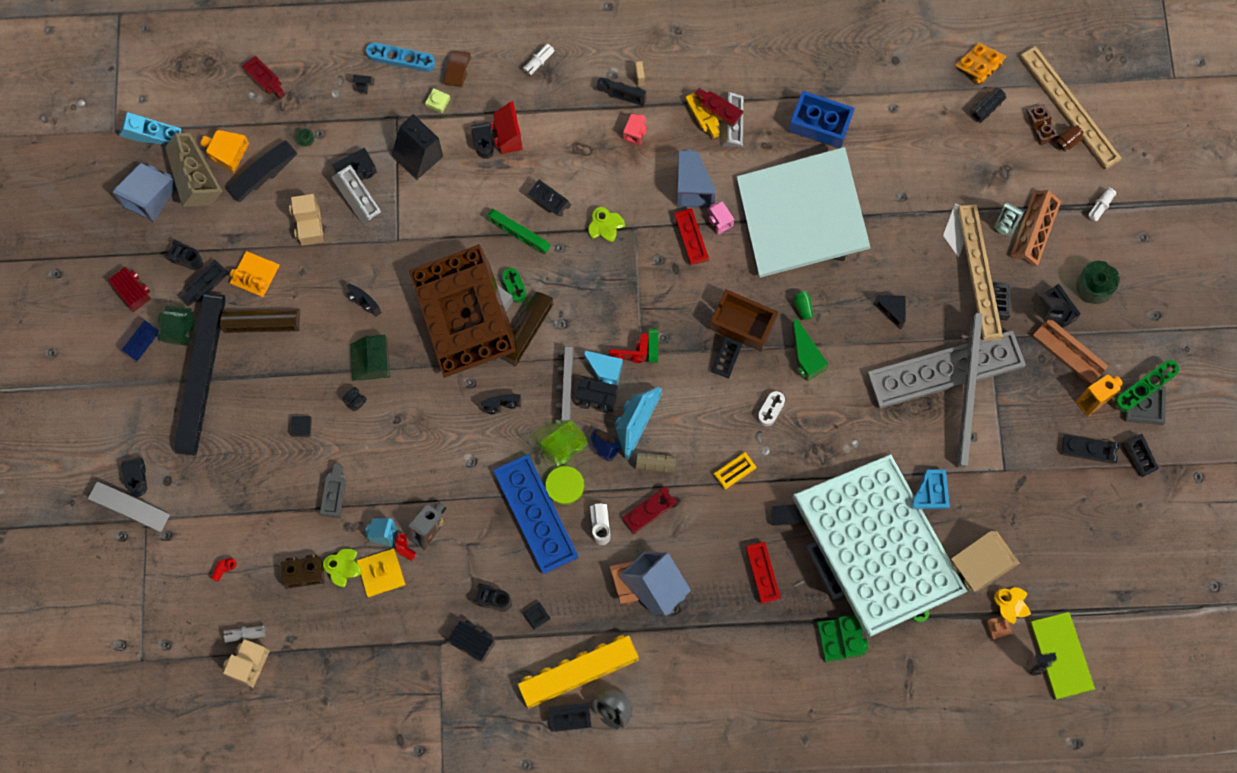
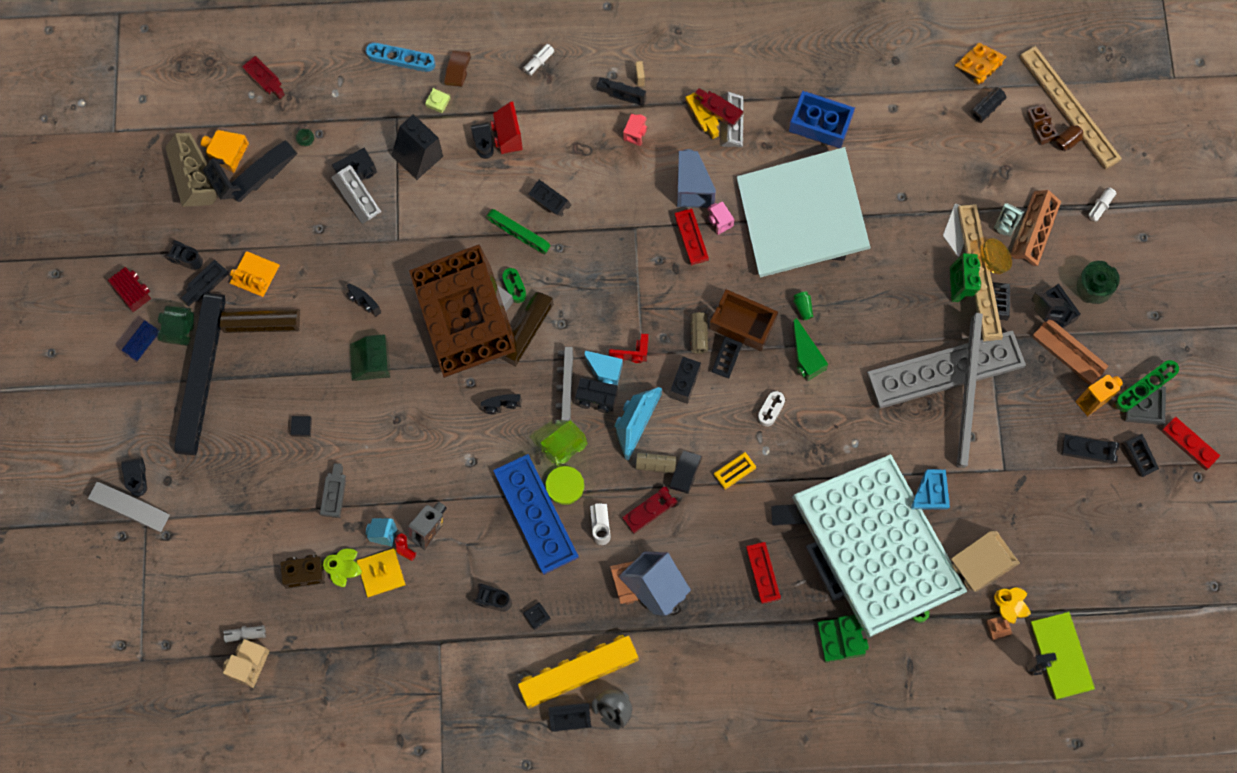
sand blue slope [113,163,176,222] -> none
medium azure slope [119,112,181,145] -> none
red arm [210,558,237,582] -> none
tan brick [289,194,324,246] -> none
black wheel [342,387,367,411] -> none
black tile [353,75,375,94] -> none
black brick [447,620,495,663] -> none
lime plate [588,207,625,242] -> none
clear blue rock [590,429,621,462] -> none
green beam [649,328,658,363] -> none
black slope [874,295,906,330] -> none
none -> black hinge [203,158,241,200]
none -> black brick [670,357,701,404]
none -> black slope [670,450,702,494]
none -> dark tan axle [690,312,709,354]
none -> green plate [950,253,981,303]
none -> clear yellow tile [980,238,1012,275]
none -> red plate [1161,416,1221,471]

